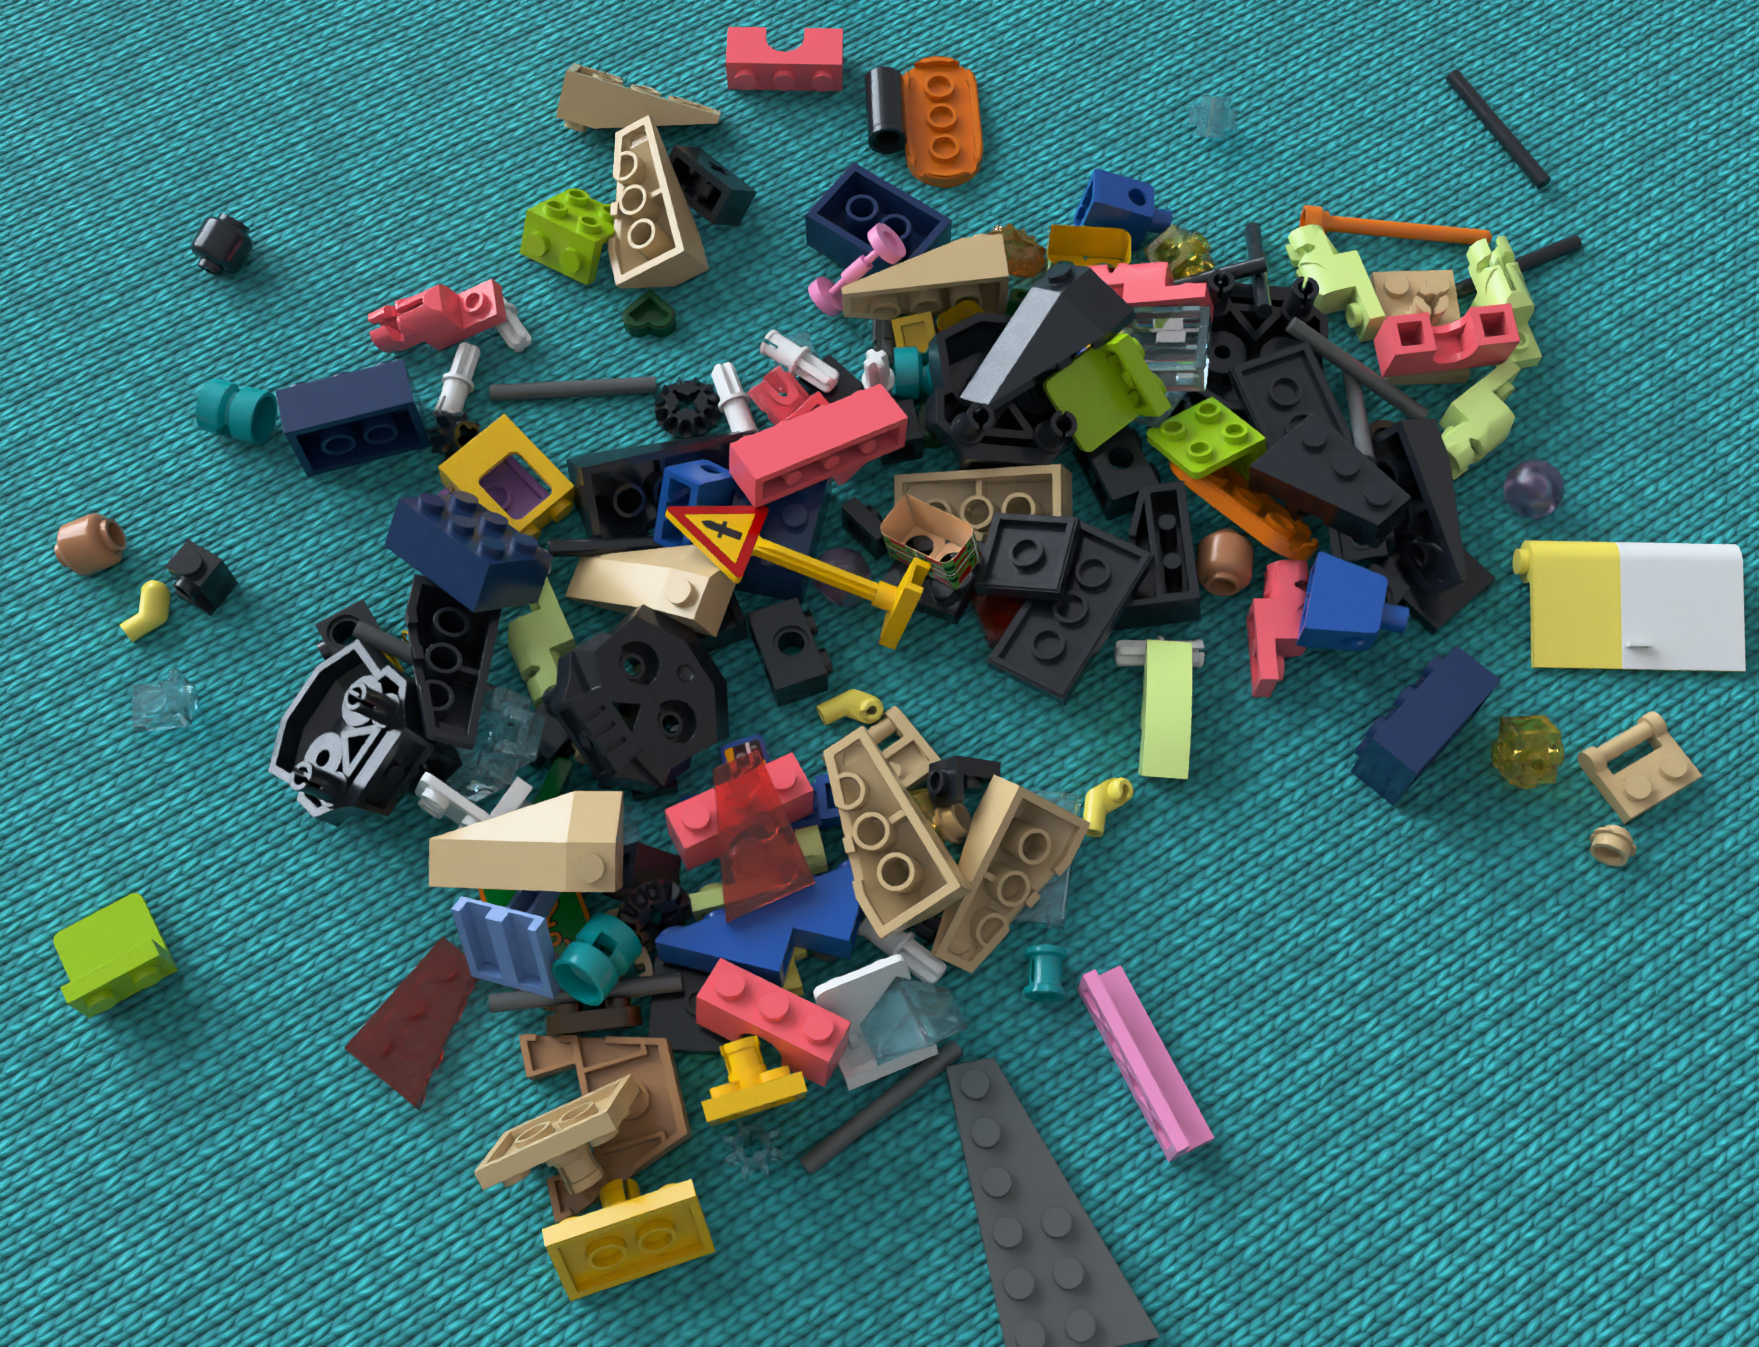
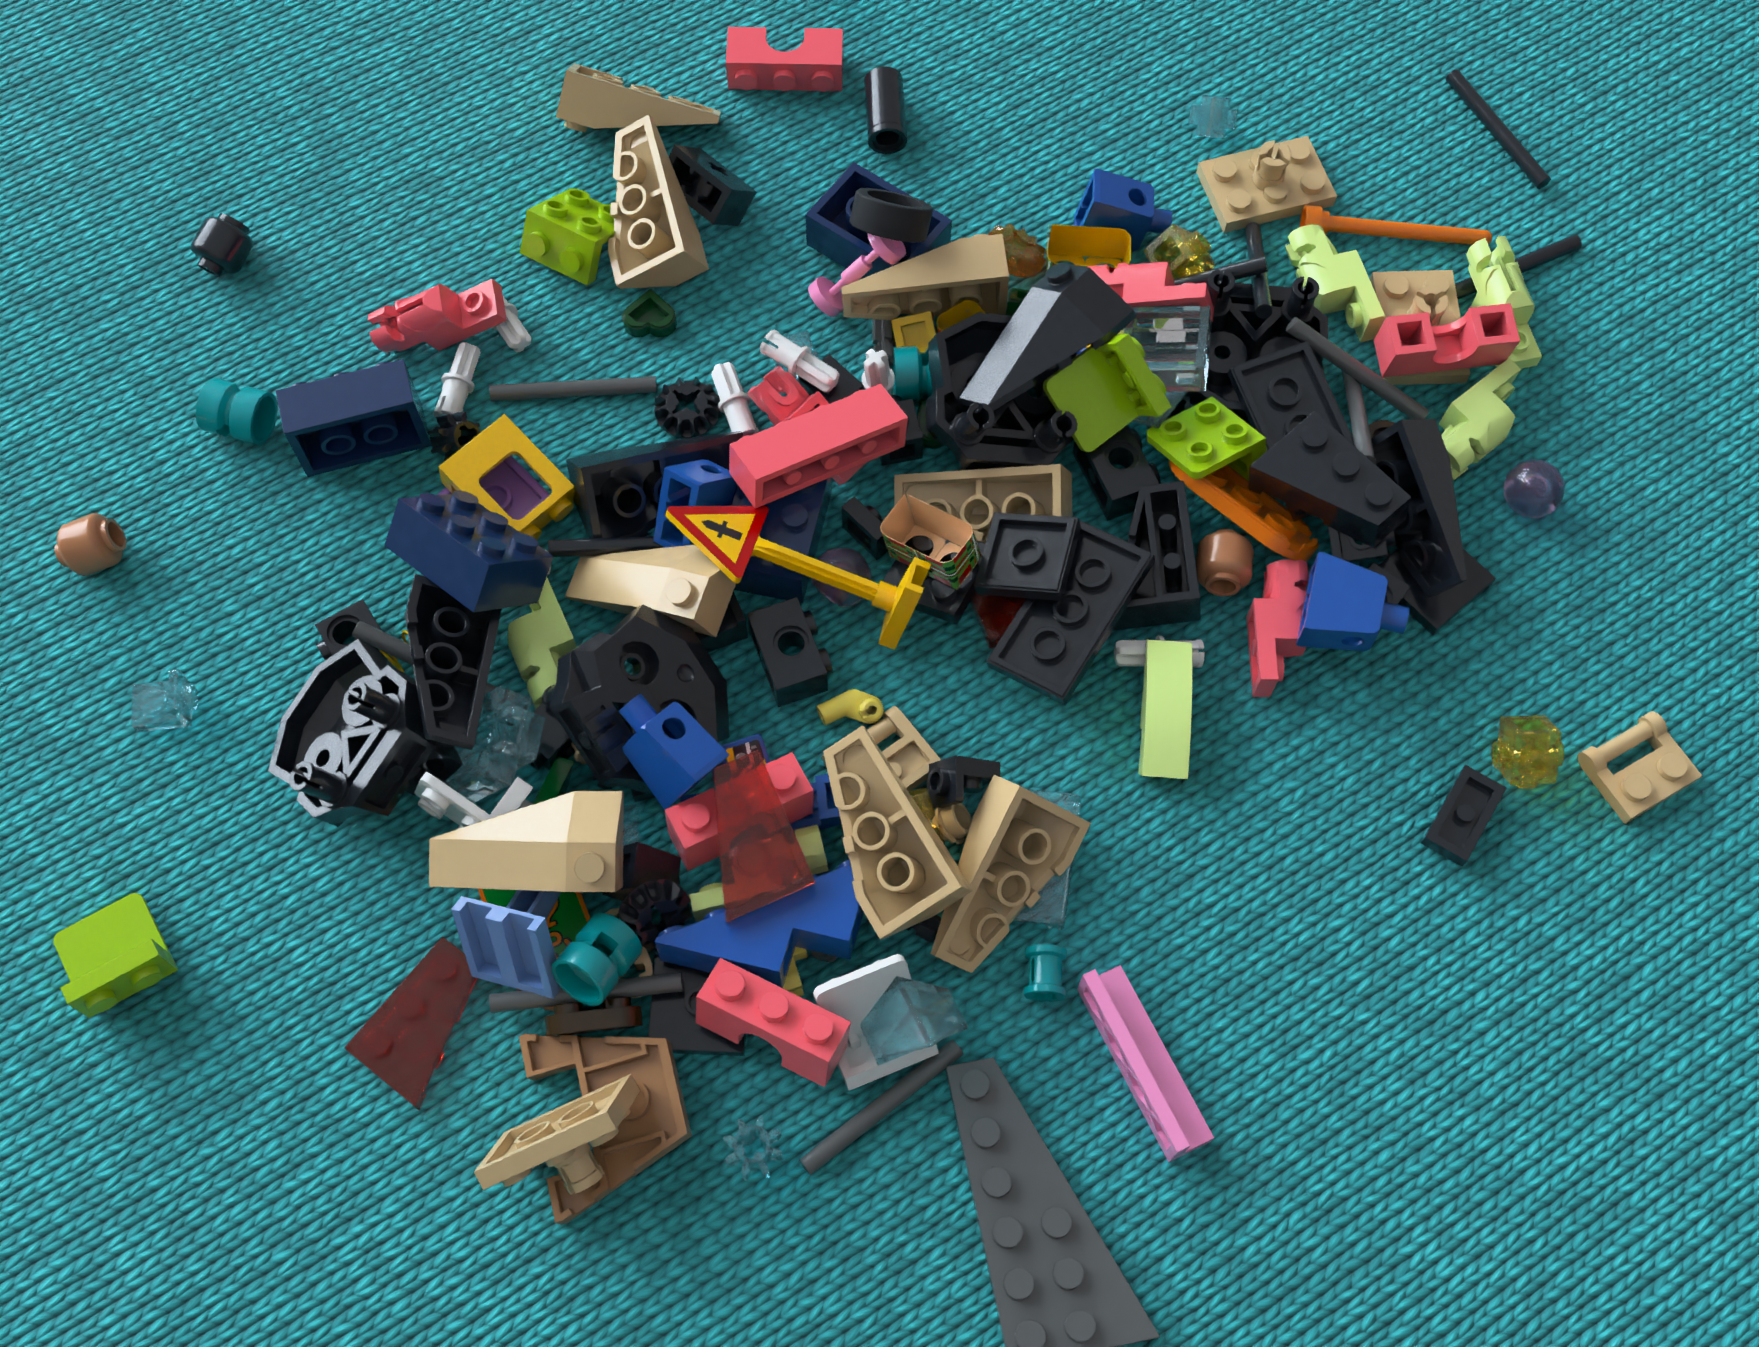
light yellow arm [119,580,171,642] -> none
black brick [165,539,238,616] -> none
yellow plate [542,1178,716,1301] -> none
yellow plate [701,1035,807,1126] -> none
white axle [858,917,947,986] -> none
orange tile [903,56,983,188] -> none
light yellow arm [1083,777,1134,837] -> none
dark blue brick [1351,646,1501,806] -> none
door [1512,540,1746,672] -> none
tan plate [1589,825,1637,866] -> none
none -> blue torso [619,693,729,809]
none -> black tyre [850,188,933,243]
none -> tan plate [1196,136,1337,233]
none -> black plate [1421,765,1507,867]

